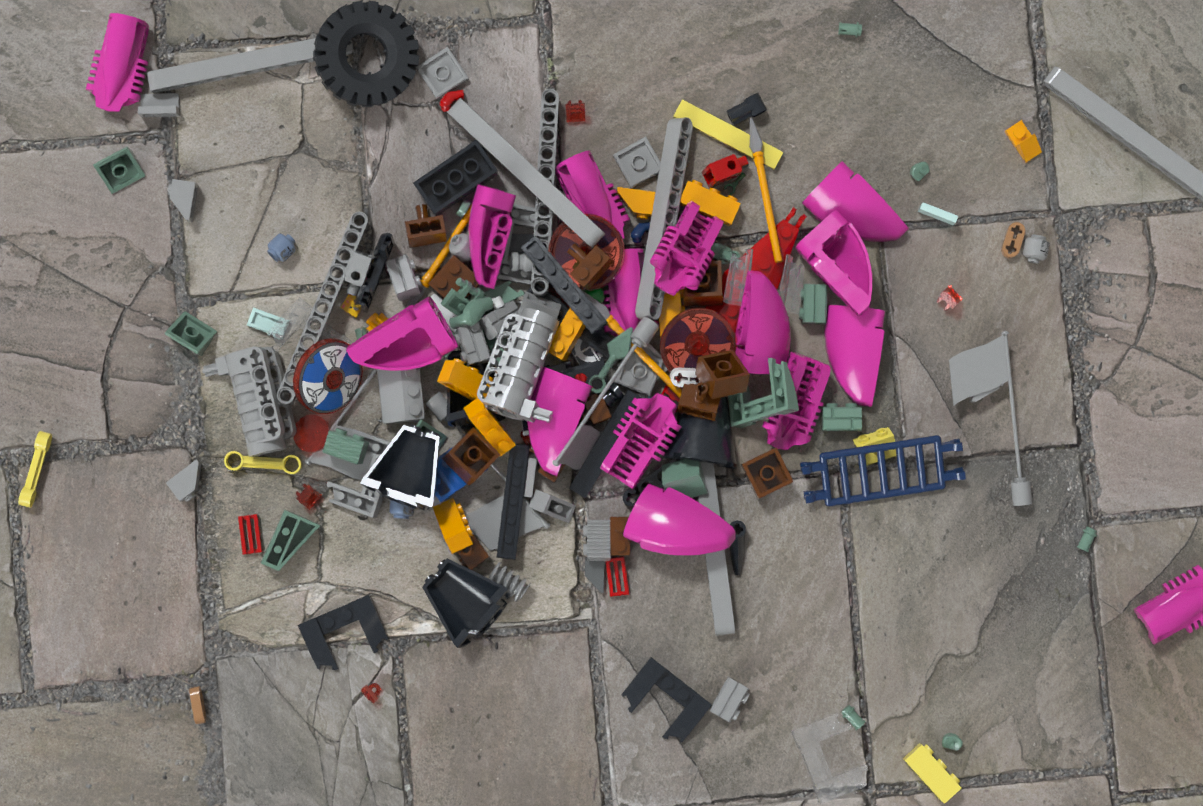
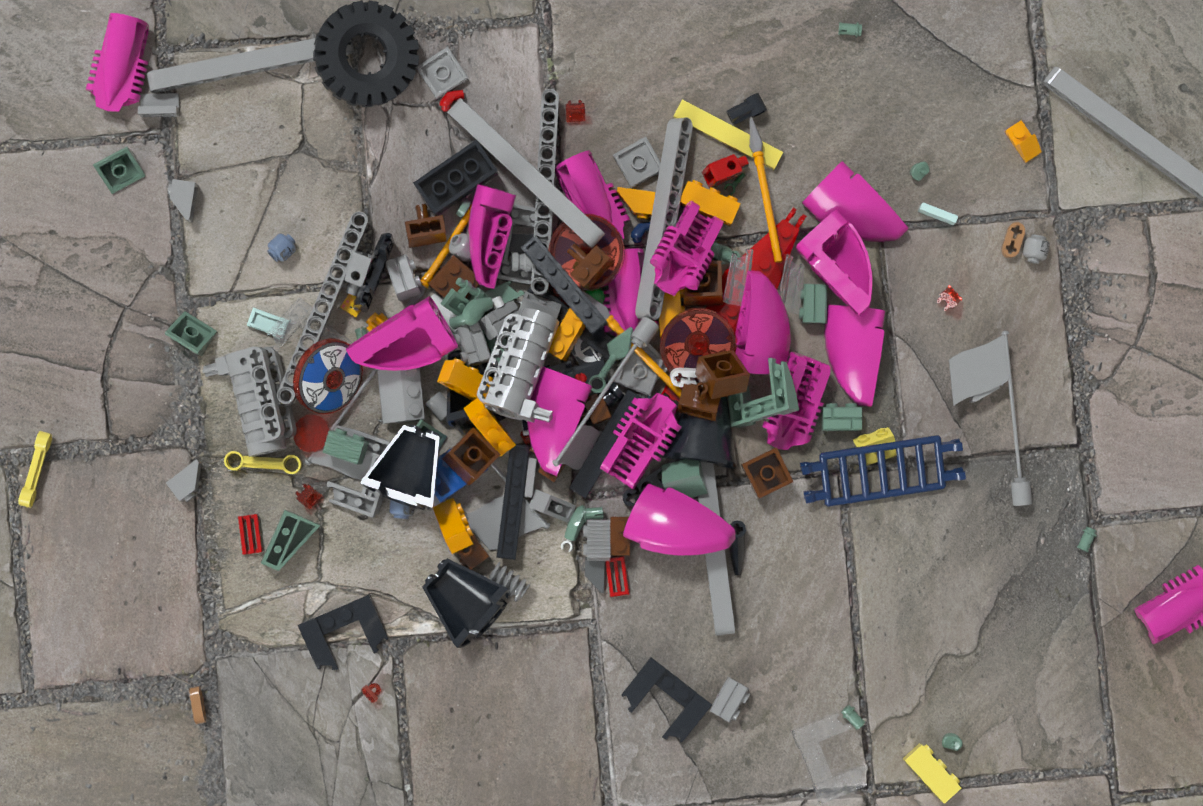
none -> sand green arm [561,505,604,552]

